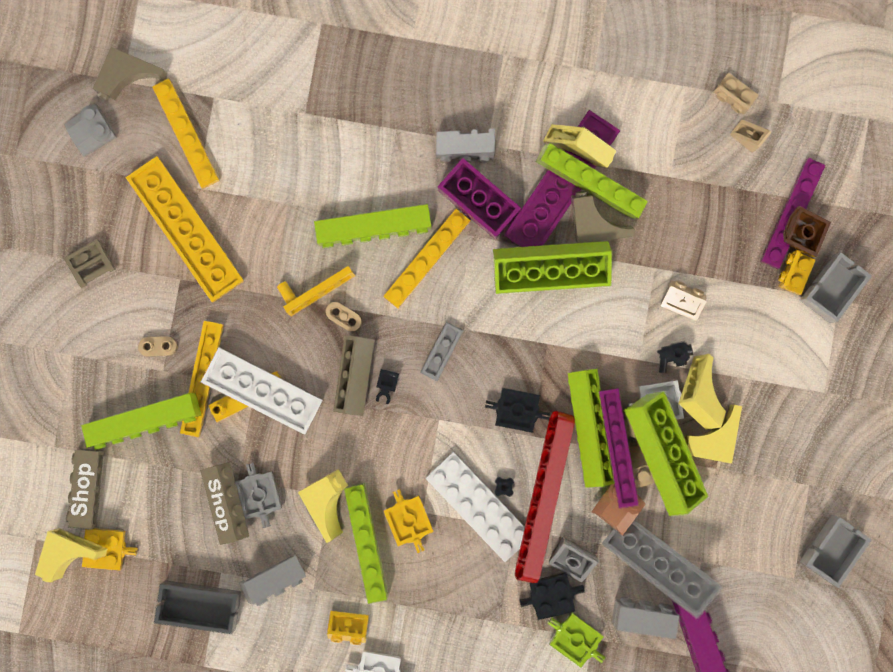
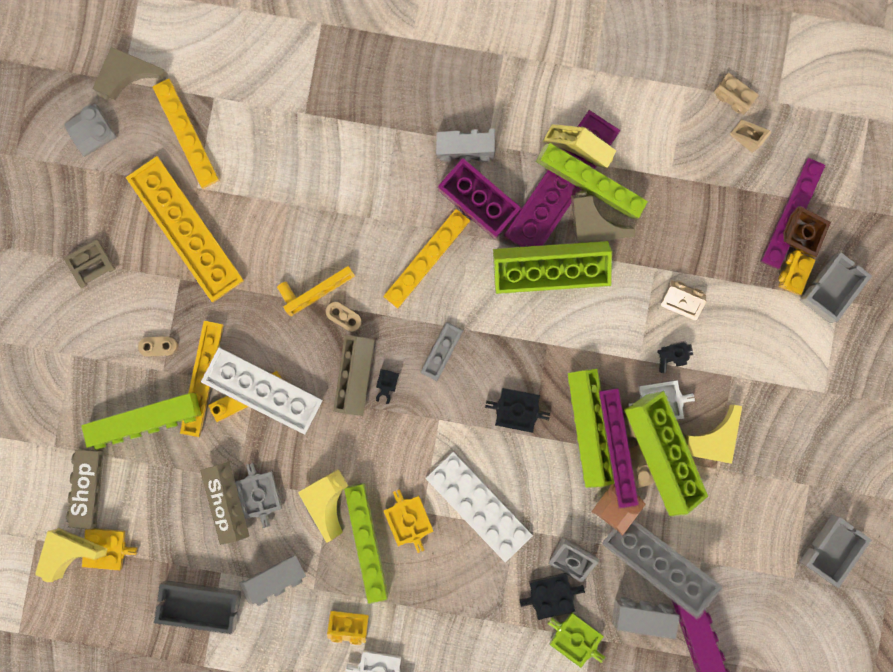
lime brick [314,204,432,248] -> none
black plate [494,477,514,497] -> none
beam [515,411,575,583] -> none
light yellow arch [679,354,726,430] -> none

